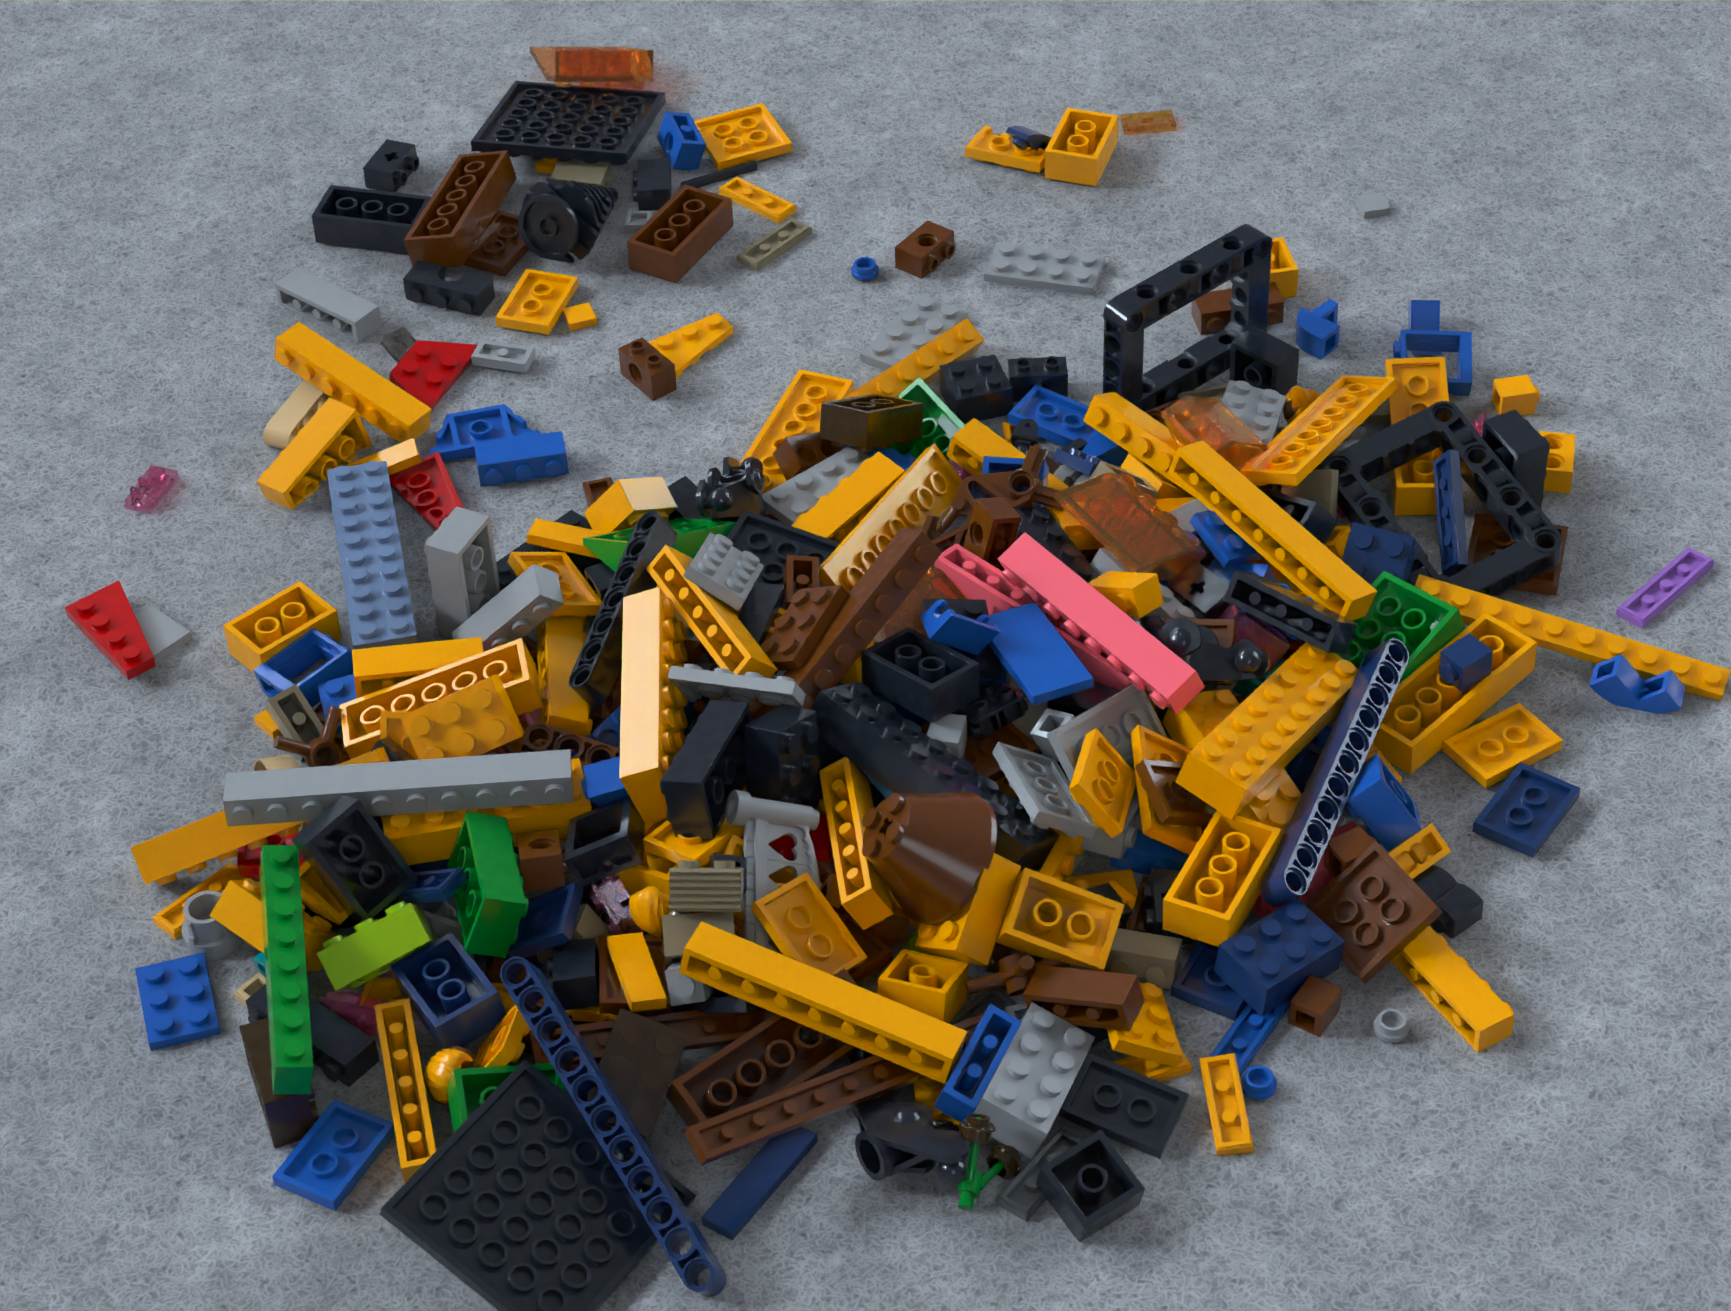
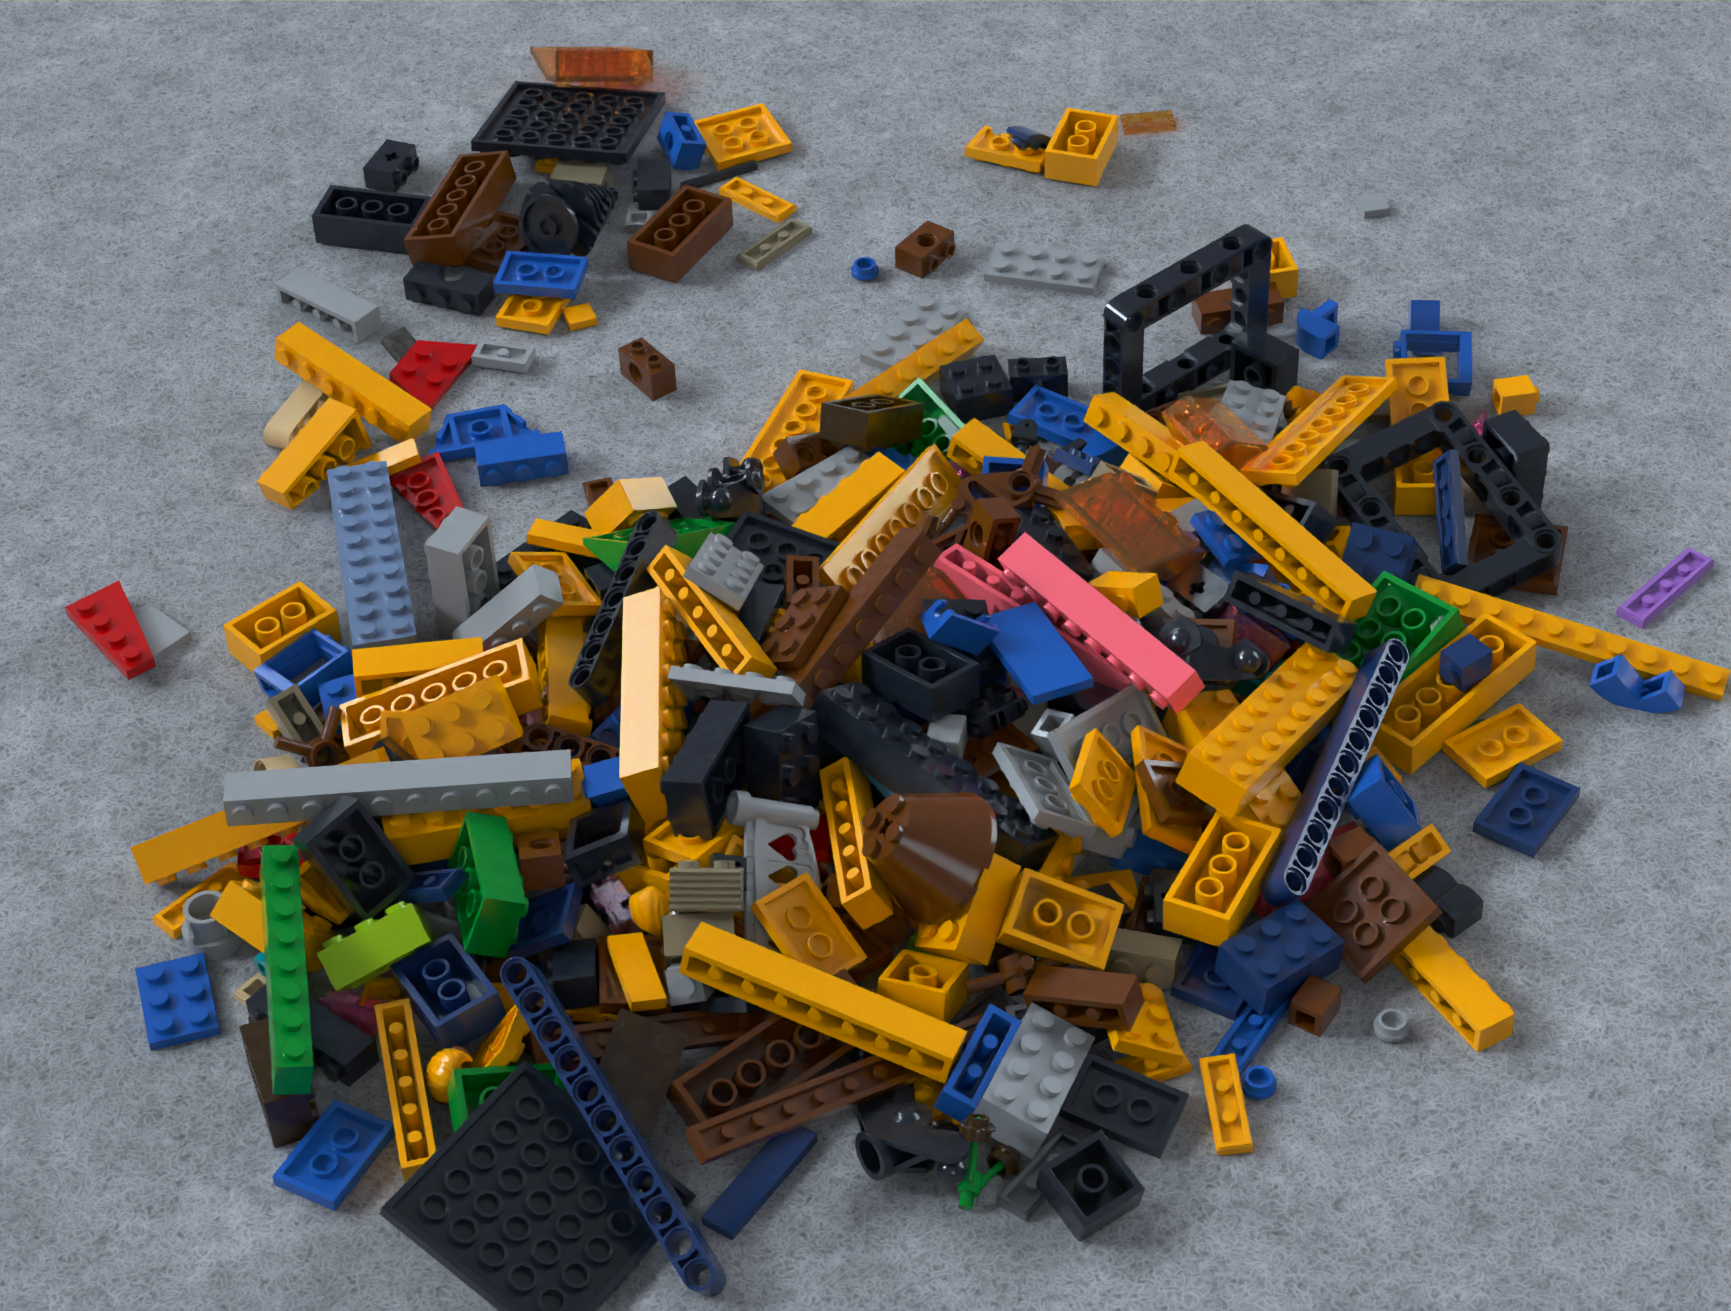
clear pink plate [124,465,179,514] -> none
light orange wing [648,312,733,378] -> none
light orange brick [1539,431,1576,494] -> none
none -> blue plate [493,251,589,299]

